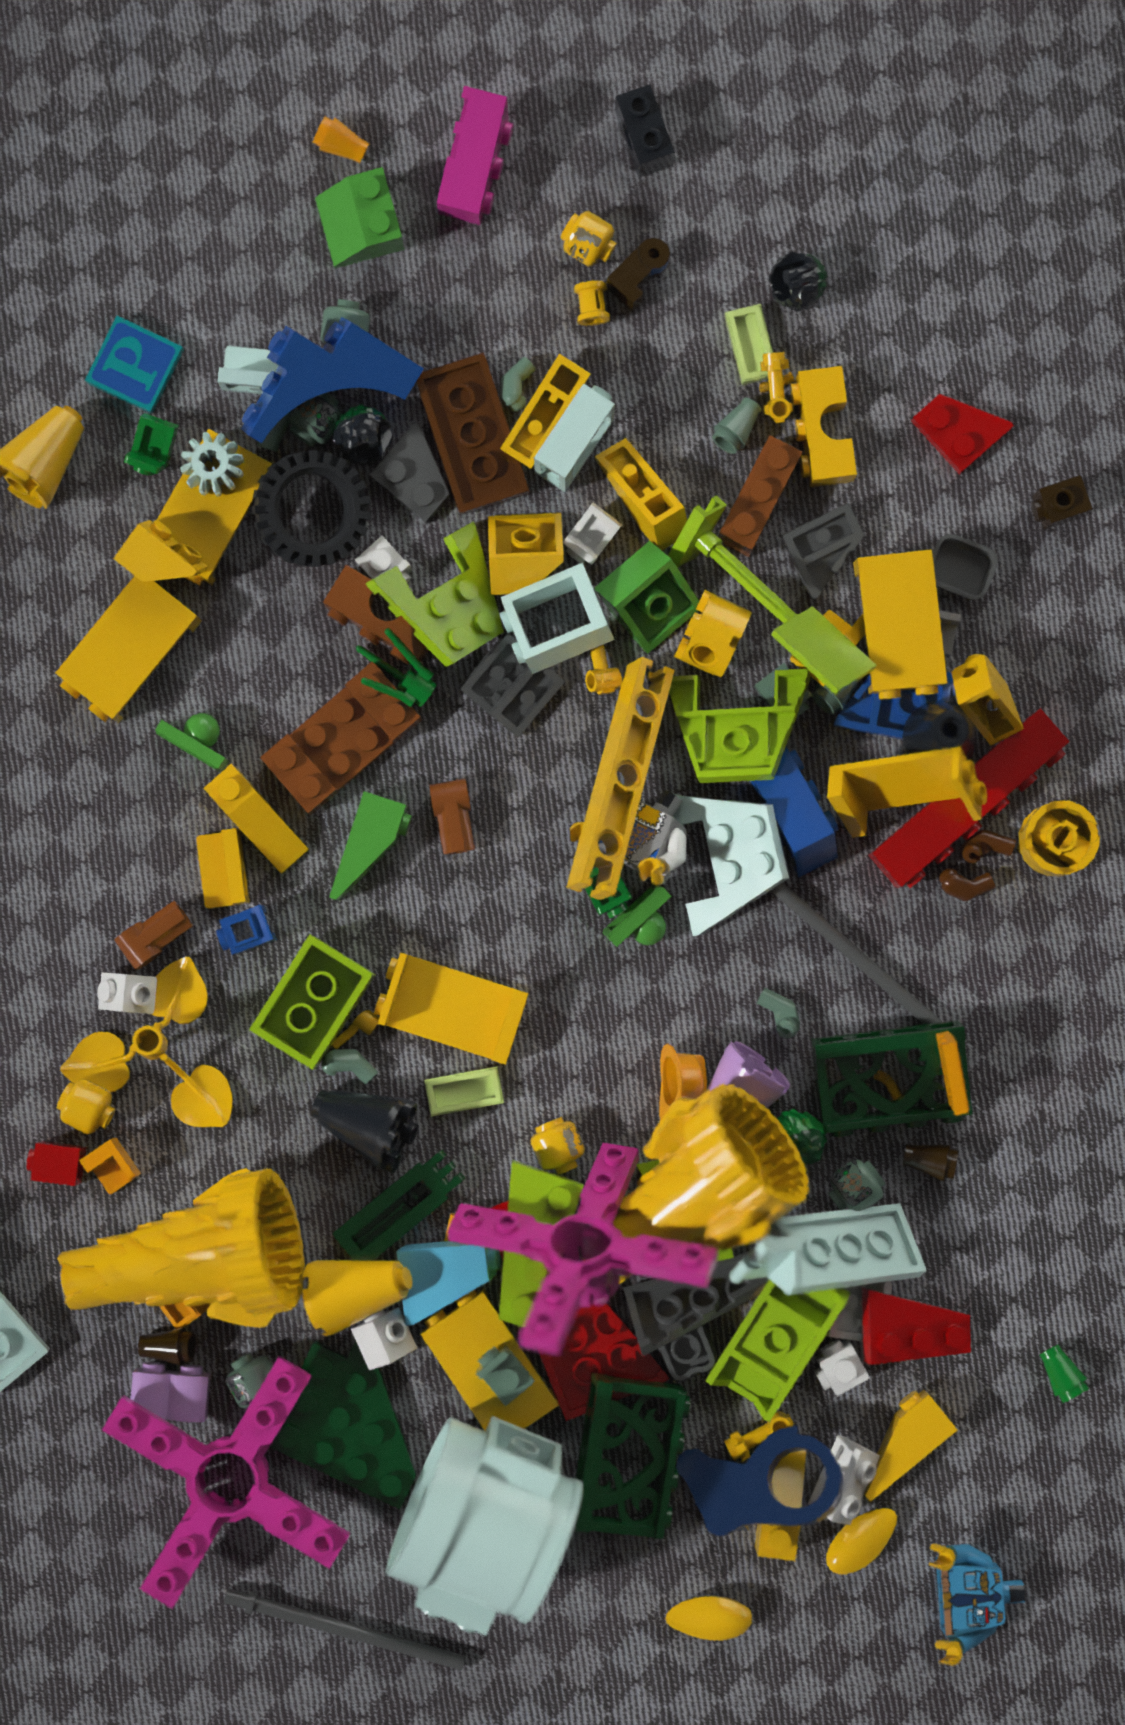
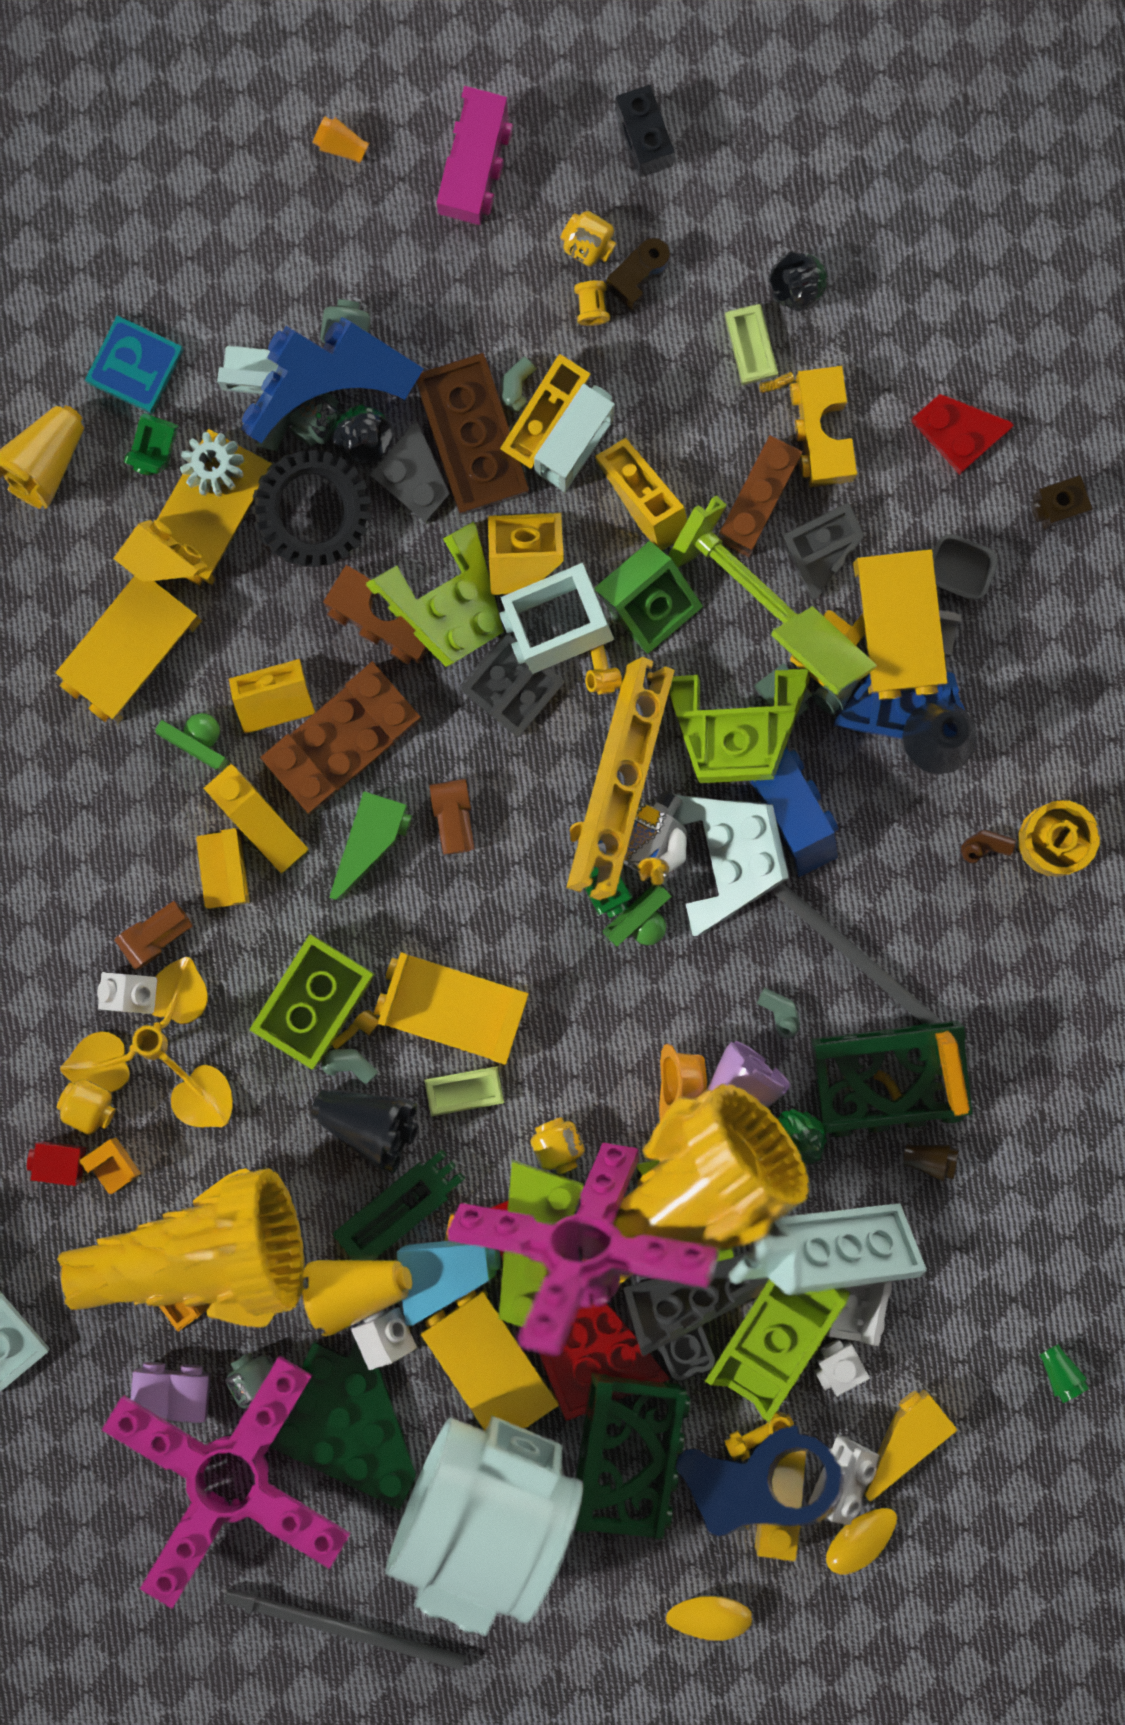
dark brown cone [138,1328,196,1366] -> none
blue window [216,904,277,956] -> none
bright green slope [315,167,405,269] -> none
white bracket [355,536,412,582] -> none
green plant [356,628,437,707] -> none
sand green bracket [476,1345,535,1406] -> none
white bracket [563,502,622,565] -> none
yellow brick [674,590,752,678] -> none
sand green cone [712,398,762,454] -> none
yellow bar [760,352,793,423] -> none
yellow panel [827,747,987,838] -> none
sand green head [828,1159,885,1211] -> none
red wing [862,1287,971,1365] -> none
red brick [868,708,1070,889] -> none
torso [929,1543,1025,1665] -> none
reddish brown arm [939,868,996,901] -> none
yellow torso [952,654,1024,746] -> none
none -> yellow panel [229,659,315,733]

